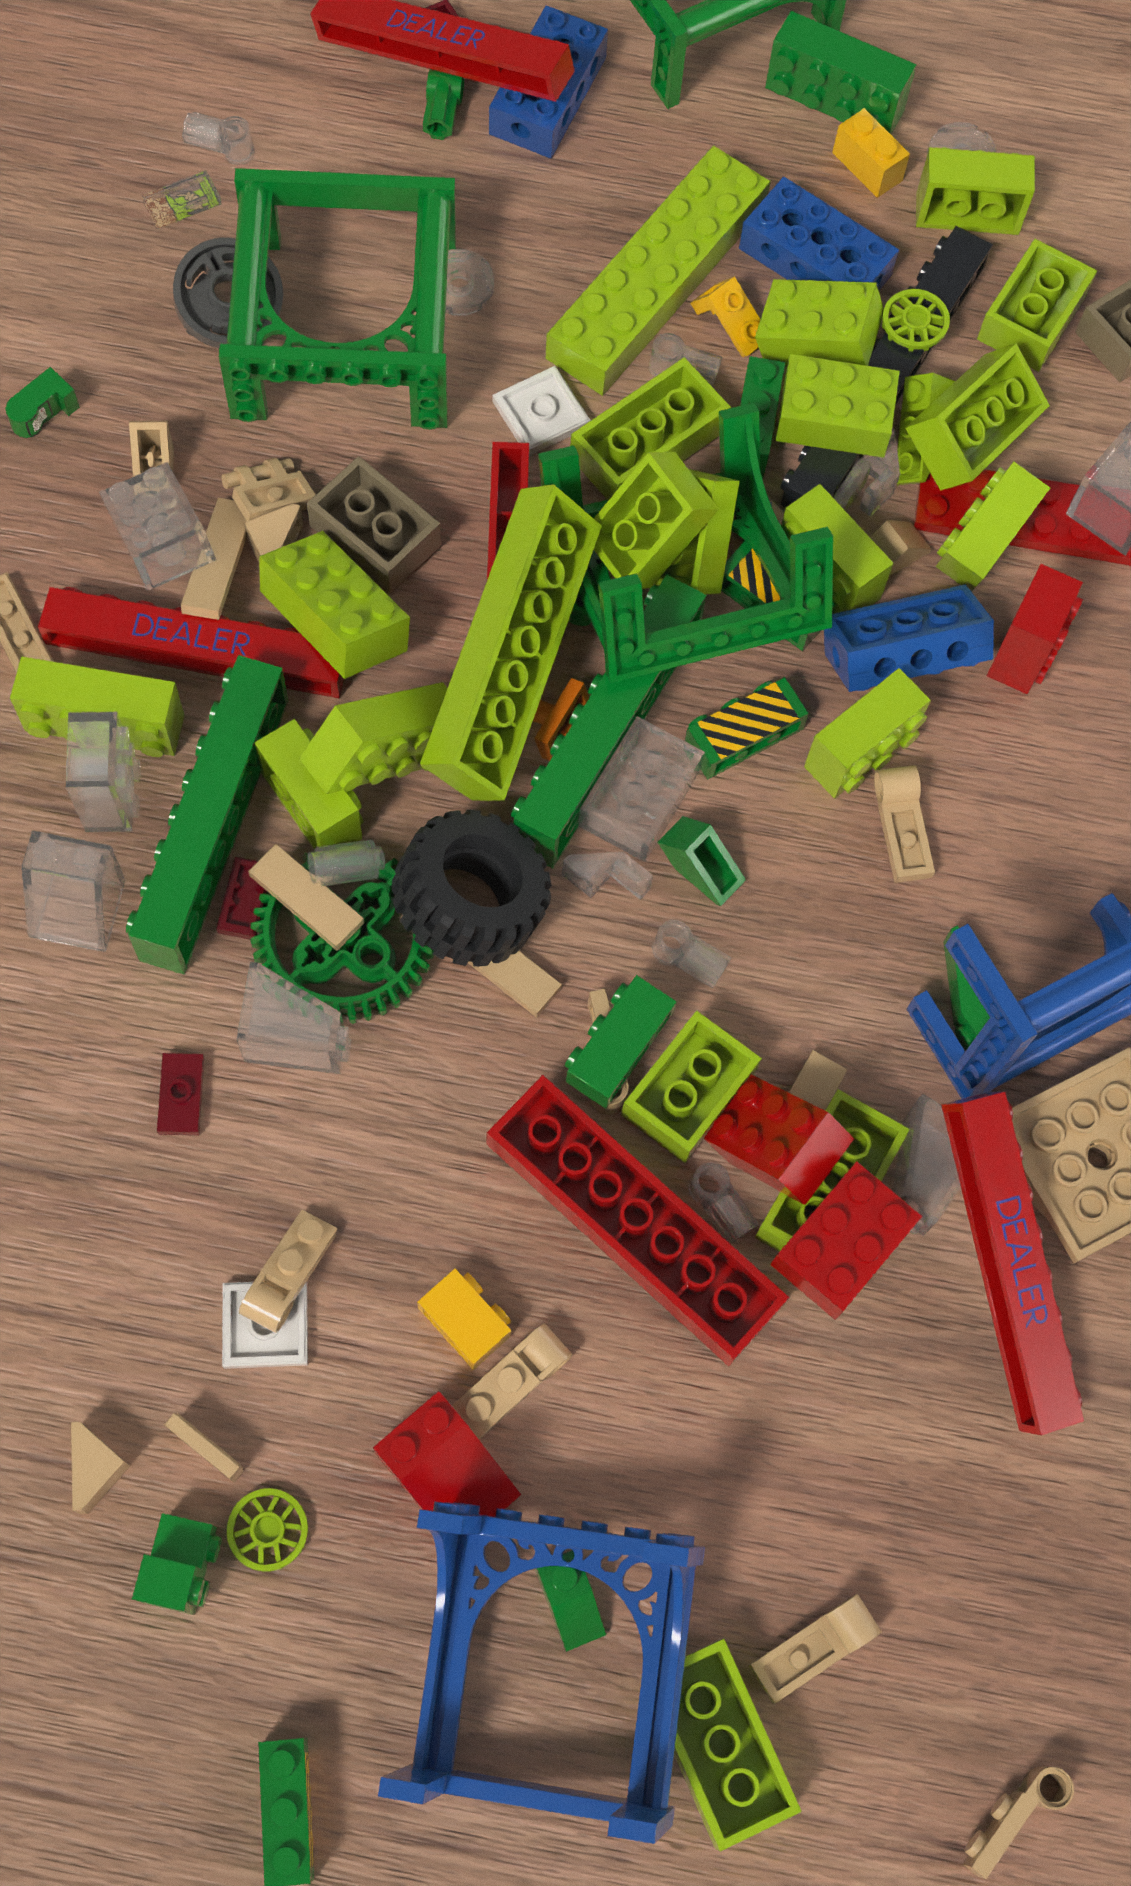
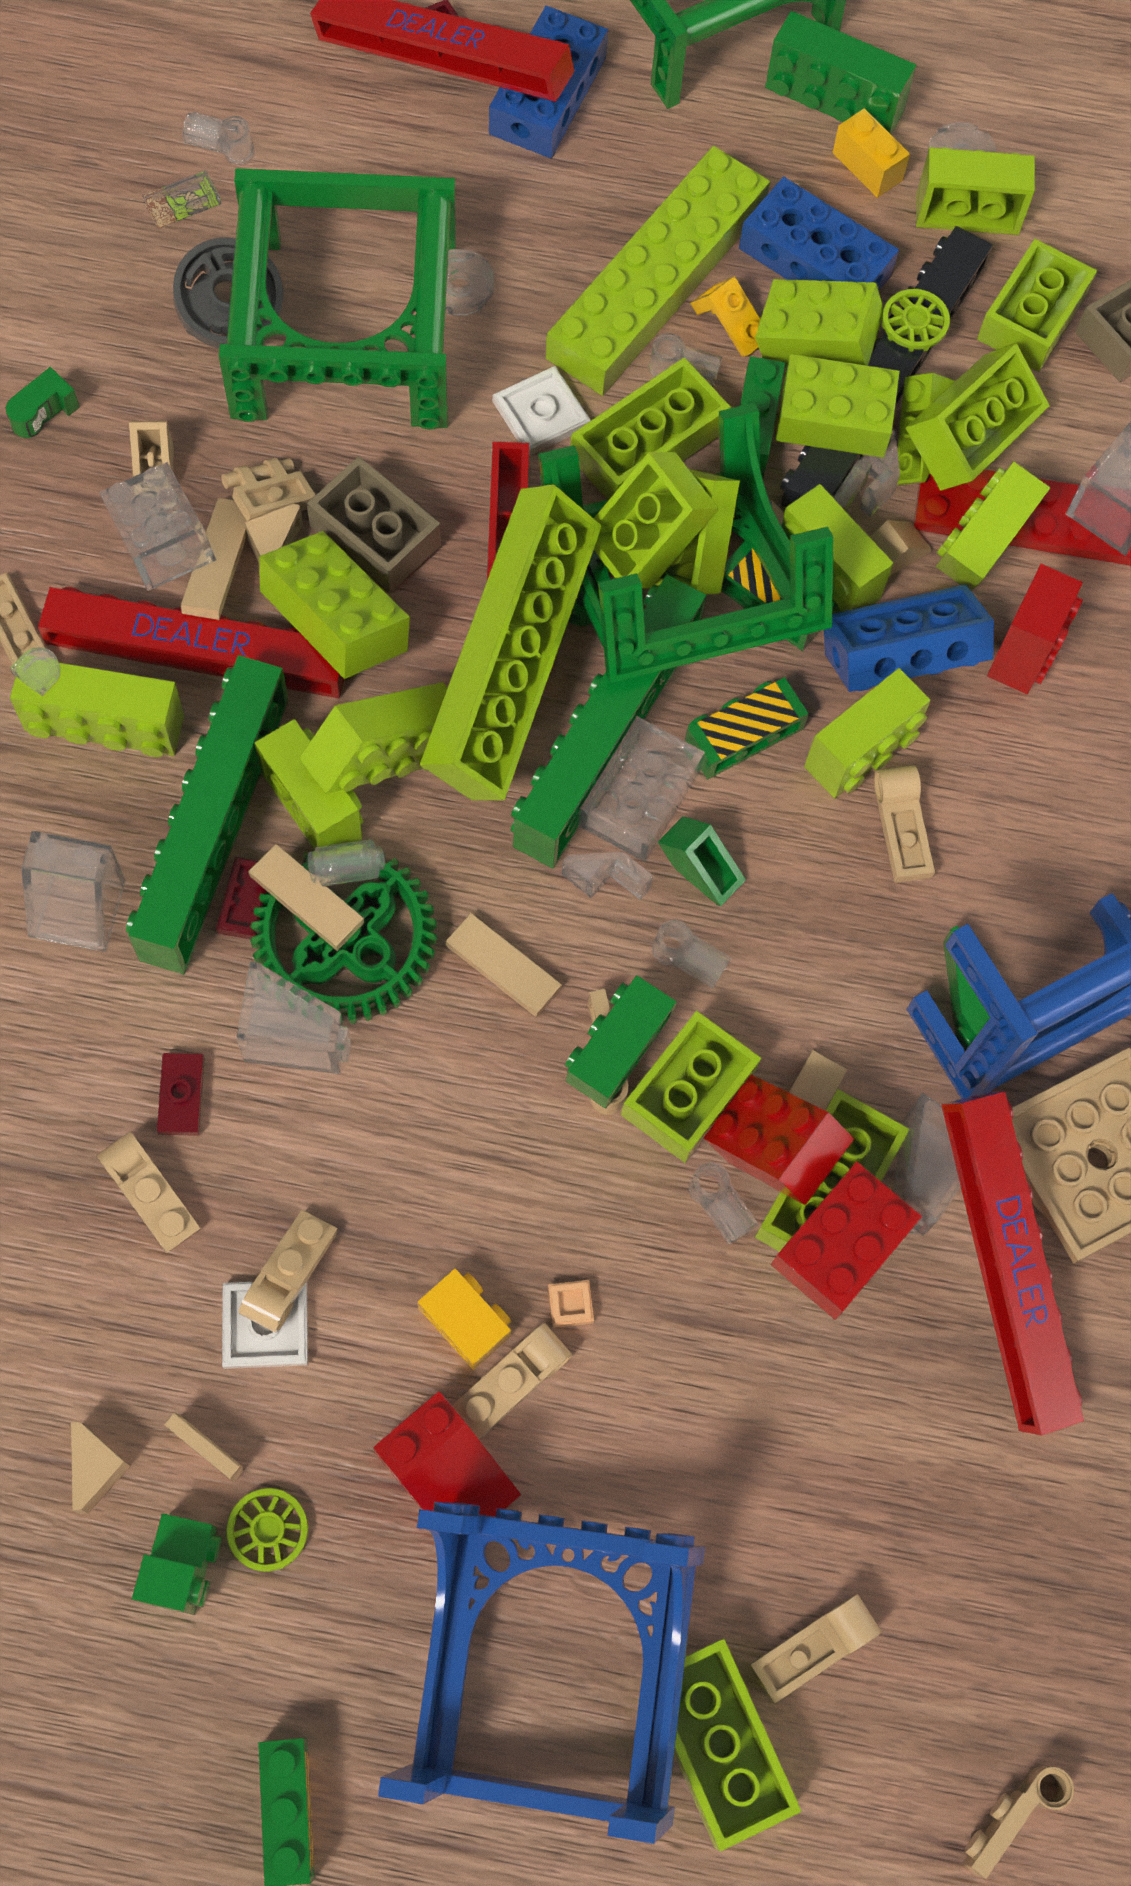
clear brick [65,712,141,832] -> none
black tyre [392,810,552,967] -> none
green piece [423,69,465,140] -> none
red brick [486,1075,789,1367] -> none
orange tile [533,678,589,761] -> none
green slope [535,1550,606,1652] -> none
none -> clear tile [10,647,60,696]
none -> tan plate [96,1132,201,1253]
none -> light nougat tile [548,1280,594,1328]

